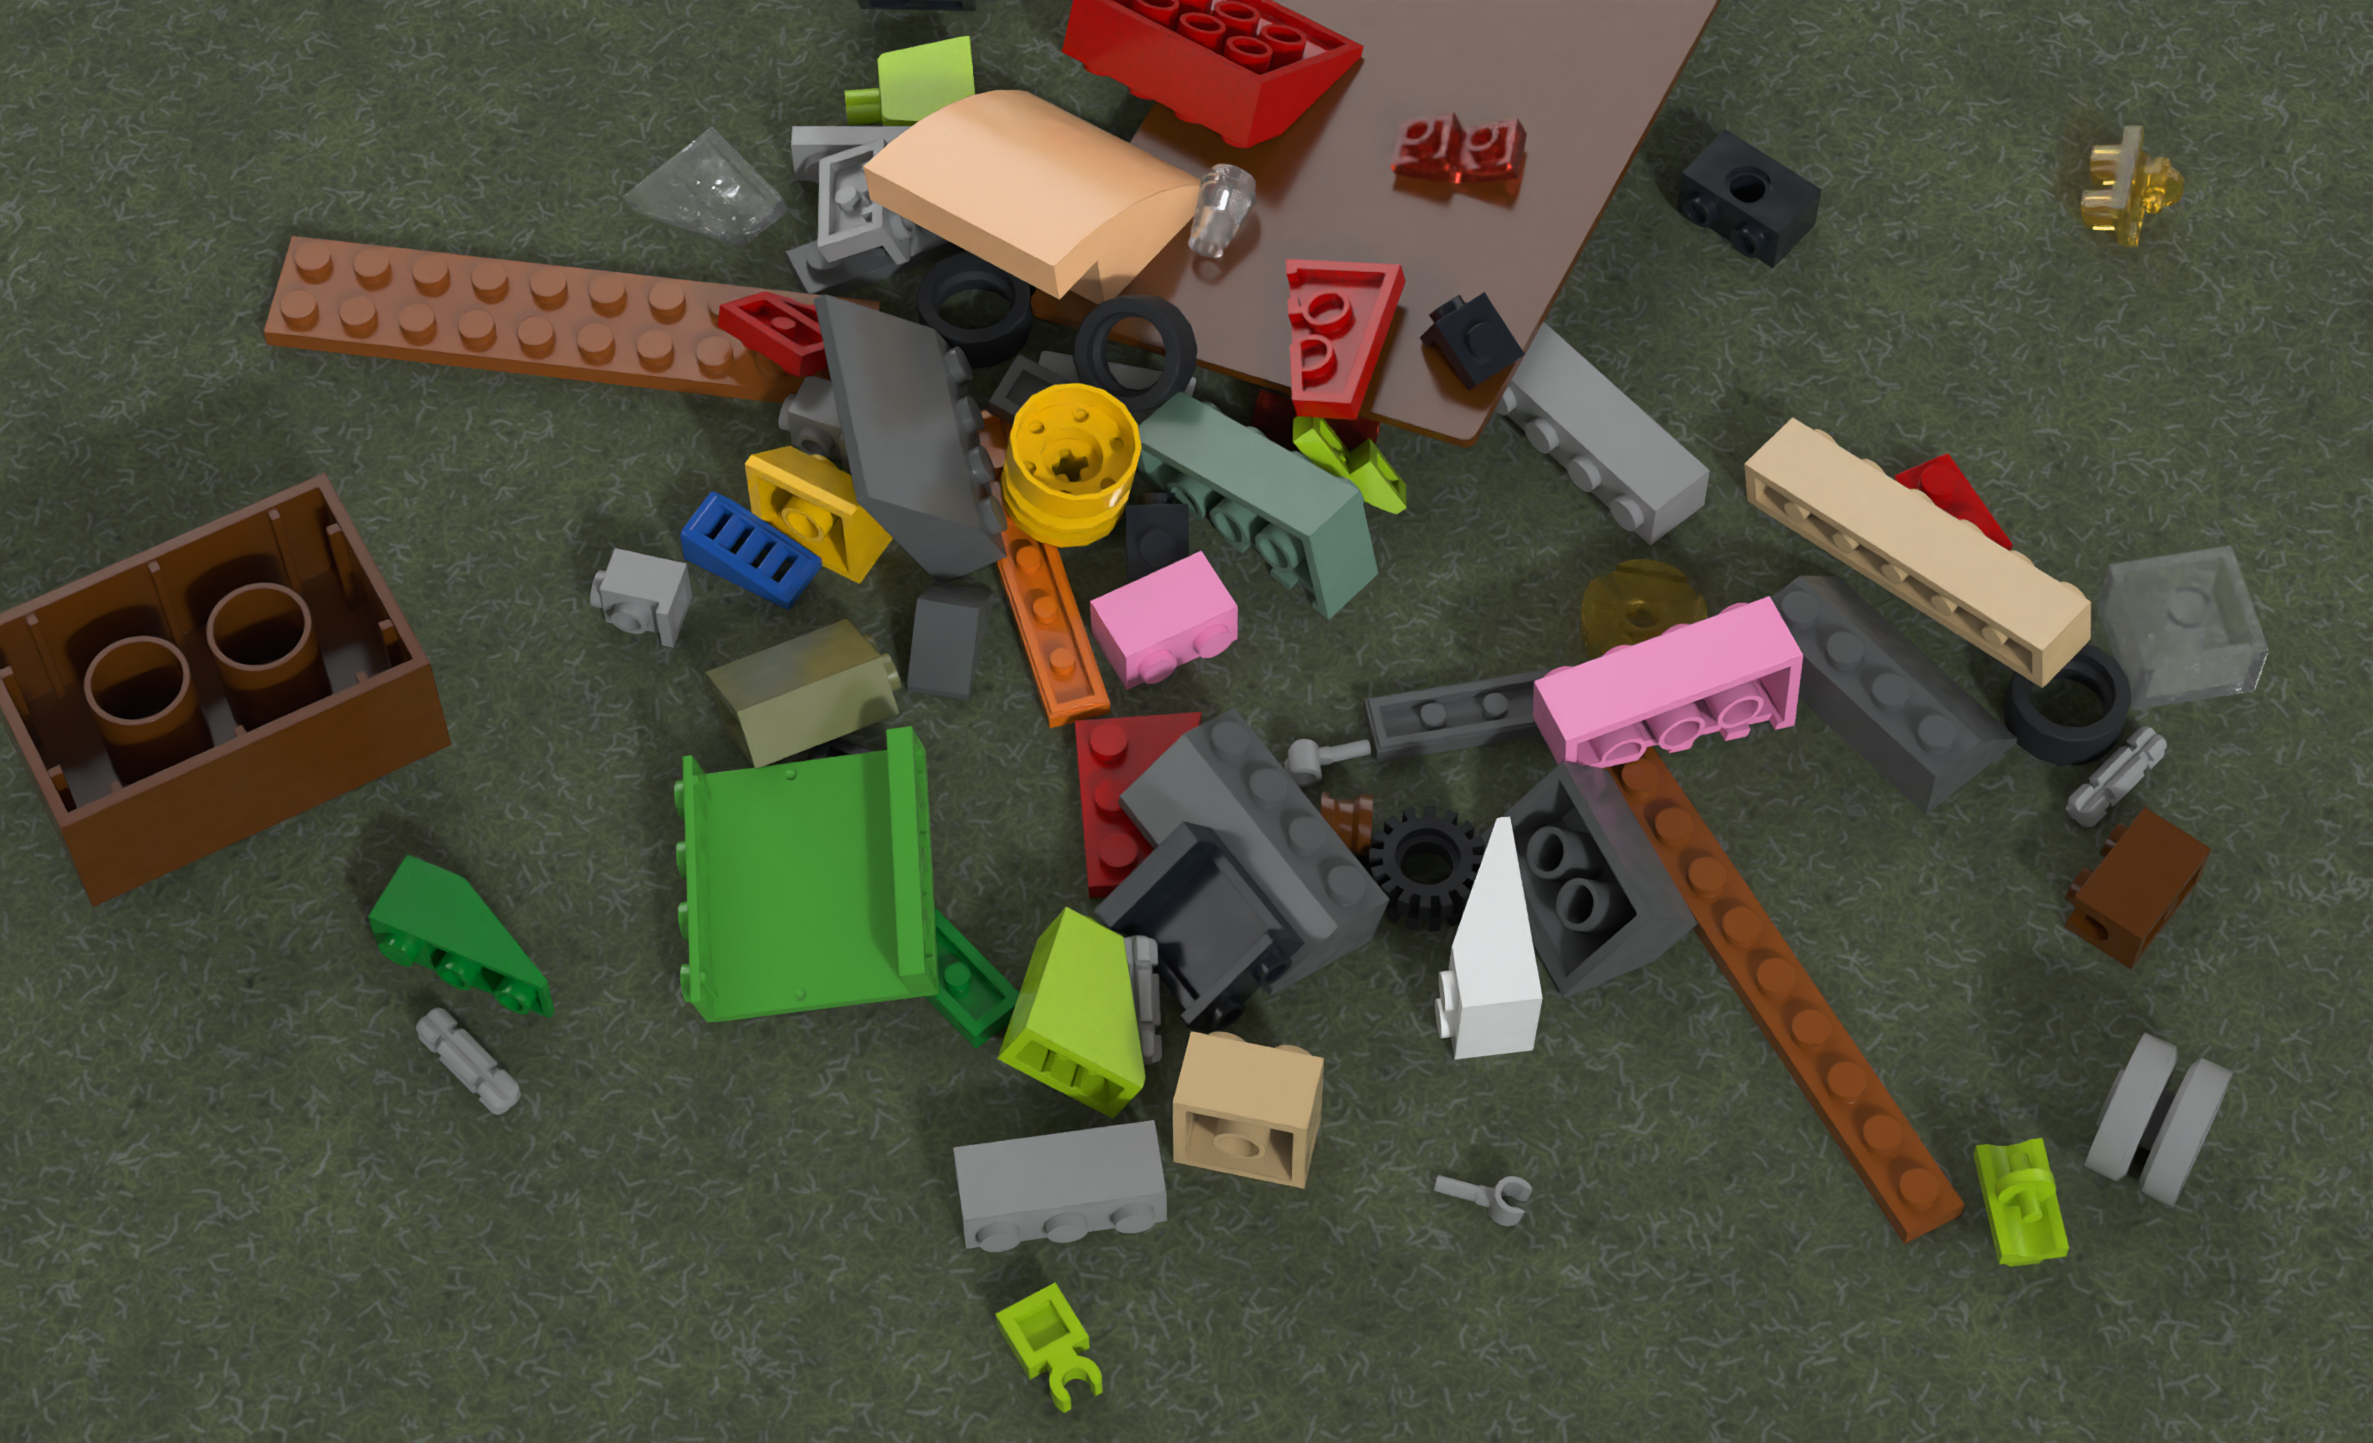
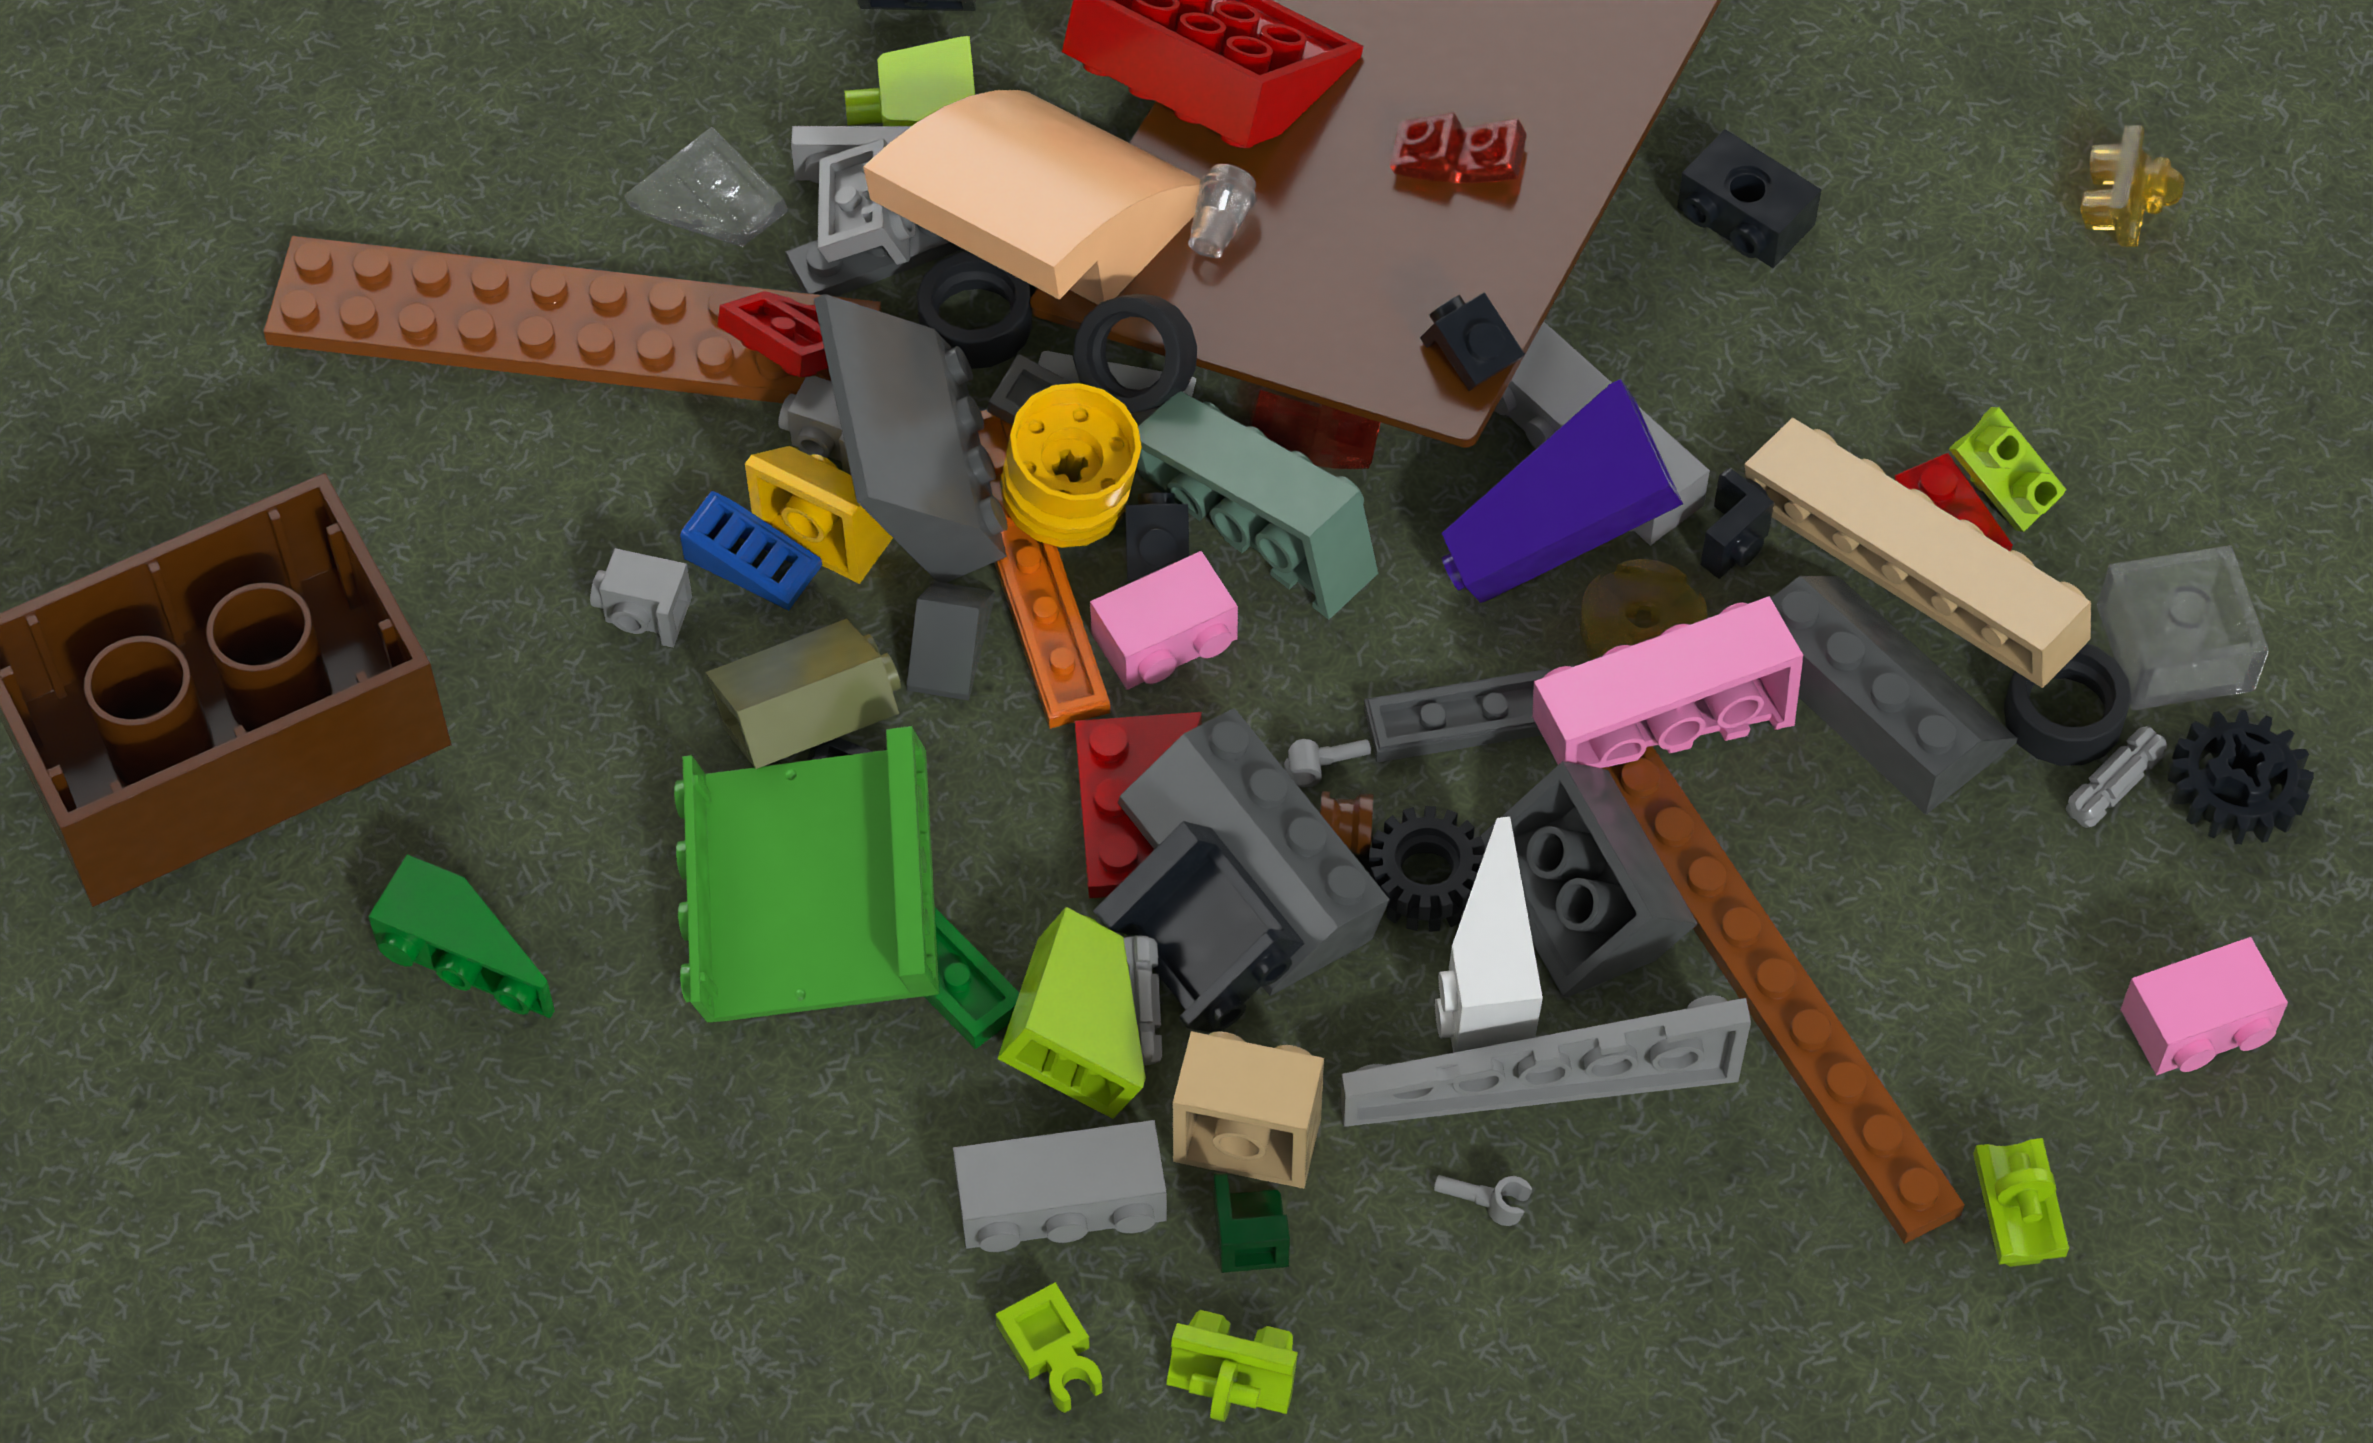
light grey axle [416,1008,521,1115] -> none
red wing [1286,259,1406,420] -> none
lime slope [1293,416,1407,515] -> none
reddish brown brick [2065,807,2211,969] -> none
light grey wheel [2084,1033,2234,1208] -> none
none -> lime hips [1166,1310,1298,1422]
none -> dark green panel [1213,1172,1290,1273]
none -> light grey wing [1340,995,1751,1127]
none -> dark purple slope [1442,379,1683,603]
none -> black bracket [1700,468,1774,579]
none -> lime hips [1949,407,2067,532]
none -> bright pink brick [2120,937,2288,1076]
none -> black gear [2168,709,2314,845]

